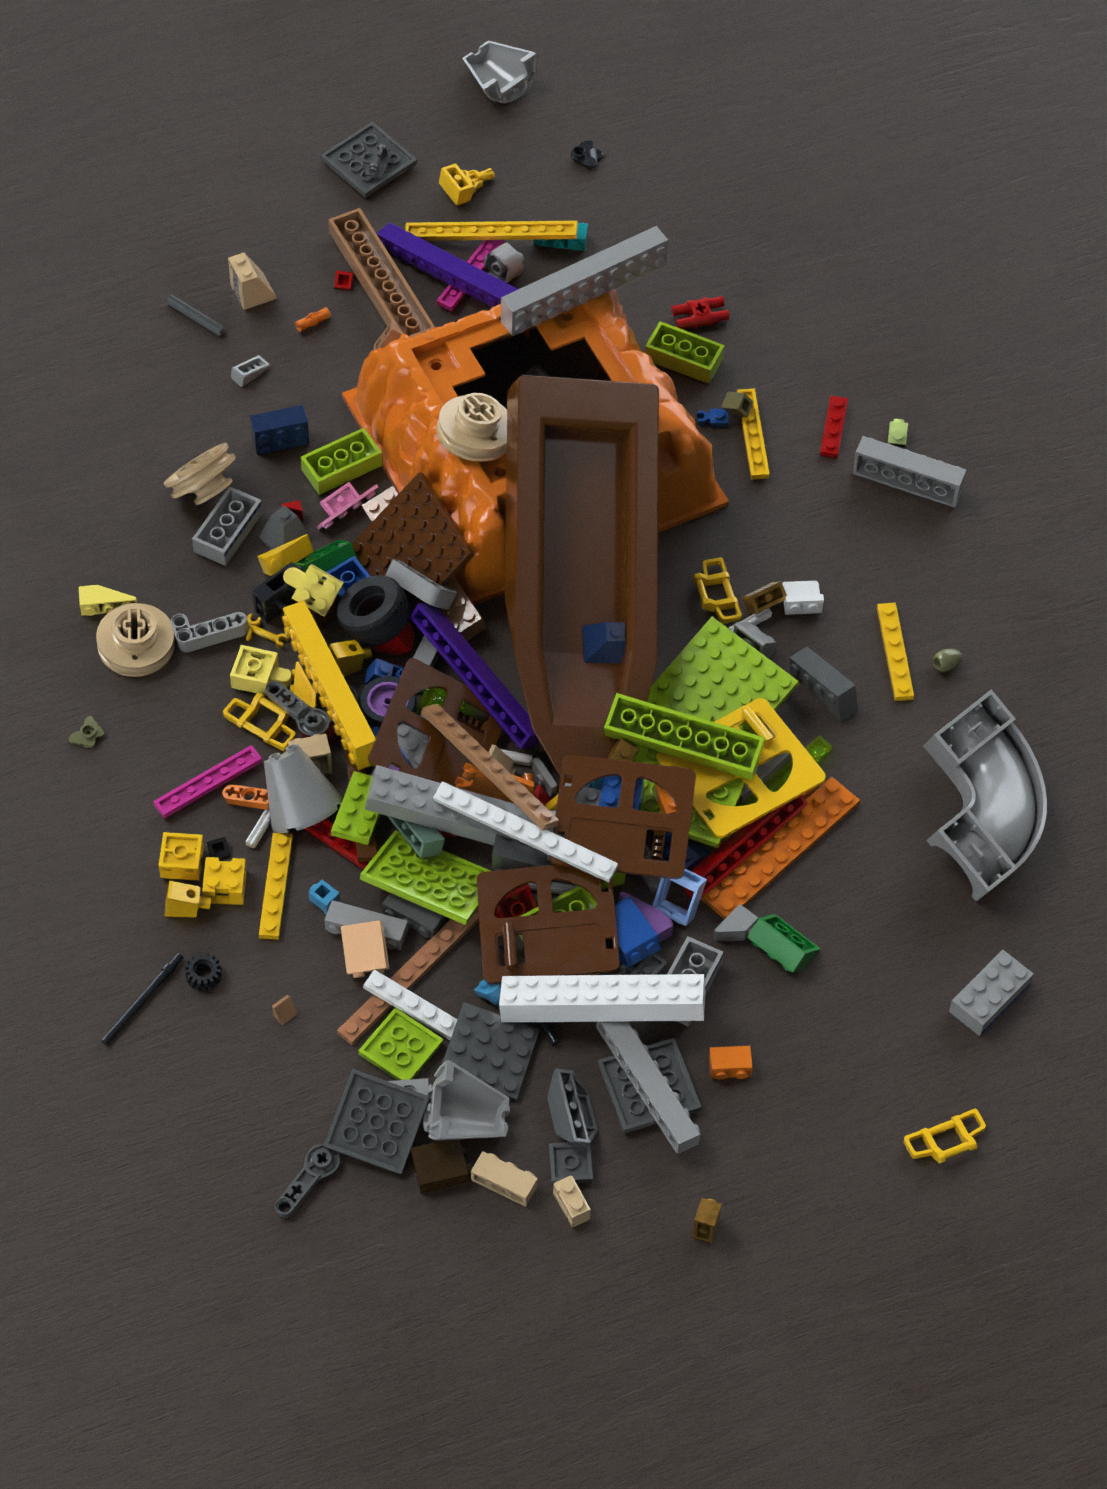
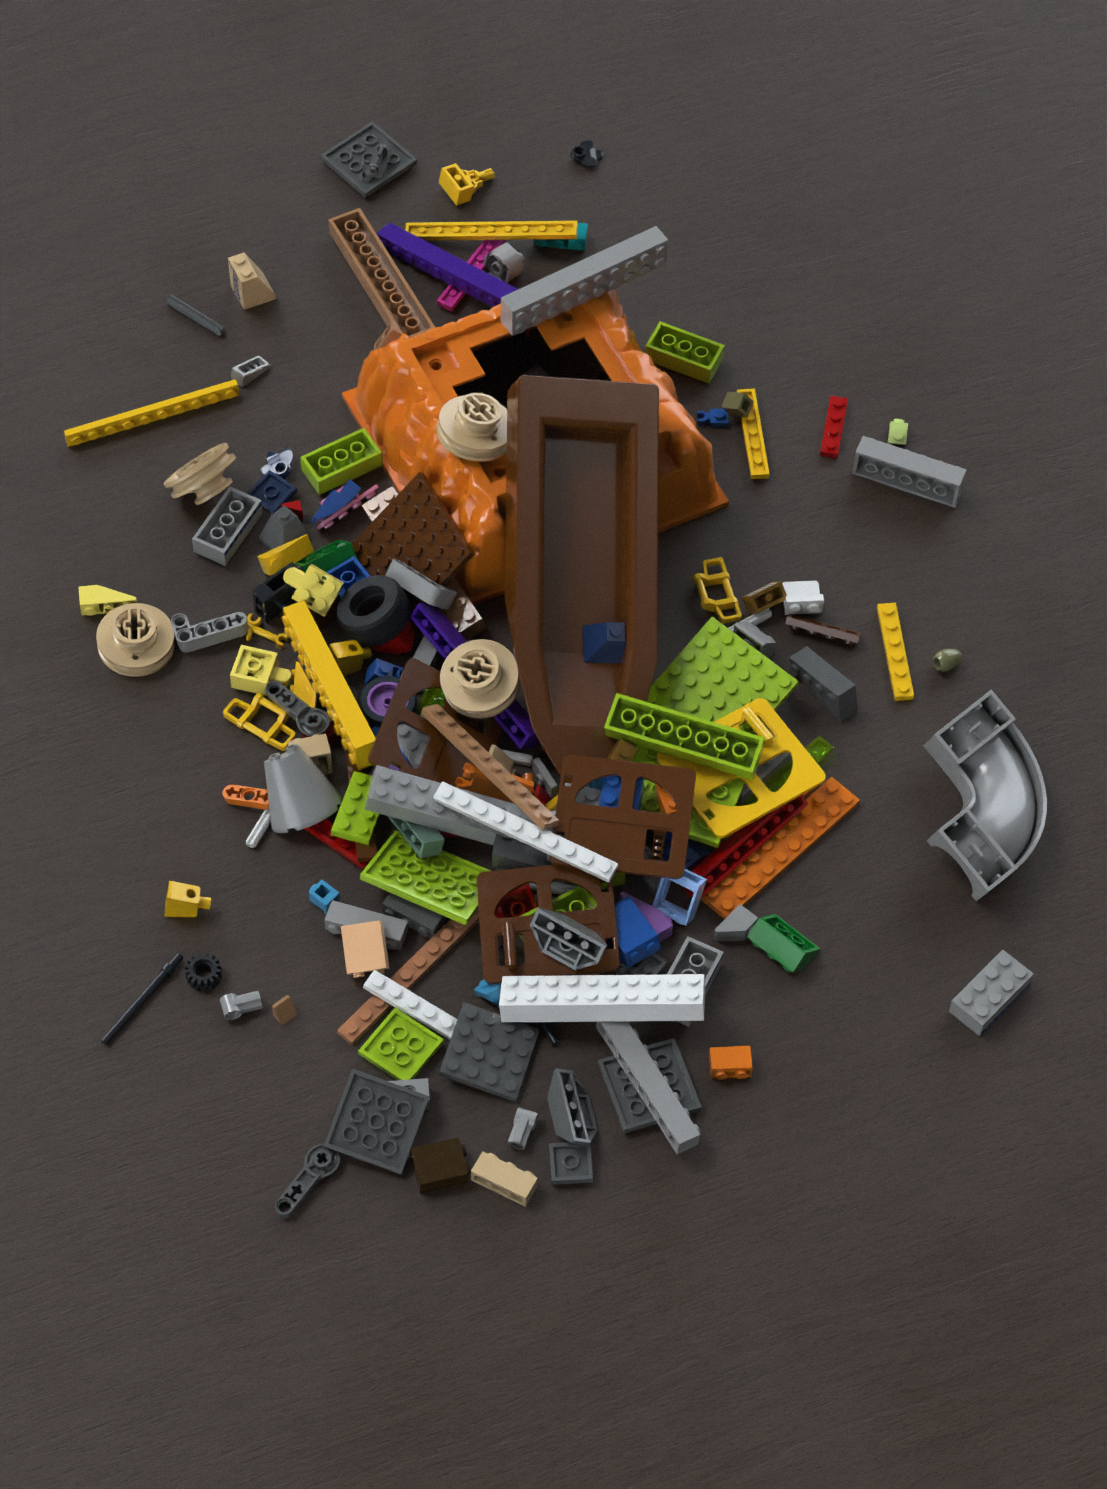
olive animal [69,716,104,748] -> none
dark pink plate [153,745,262,819] -> none
yellow piece [158,832,204,881] -> none
yellow piece [202,857,247,905] -> none
black slope [205,837,230,859] -> none
dark blue brick [250,405,310,455] -> none
yellow plate [259,833,293,940] -> none
orange pin [295,307,331,332] -> none
red slope [334,270,355,290] -> none
light grey cone [423,1060,510,1140] -> none
light grey cone [462,41,538,103] -> none
tan brick [553,1176,591,1227] -> none
red pin [671,296,730,329] -> none
pearl gold brick [692,1198,722,1243] -> none
yellow bar [903,1109,986,1163] -> none
none -> yellow plate [64,379,239,447]
none -> light grey piece [220,991,262,1020]
none -> dark blue tile [247,470,298,515]
none -> plate [260,447,293,479]
none -> blue slope [310,480,361,524]
none -> tan wheel [440,639,521,718]
none -> light grey piece [508,1107,539,1150]
none -> dark grey wedge [529,907,607,971]
none -> plate [785,614,862,645]

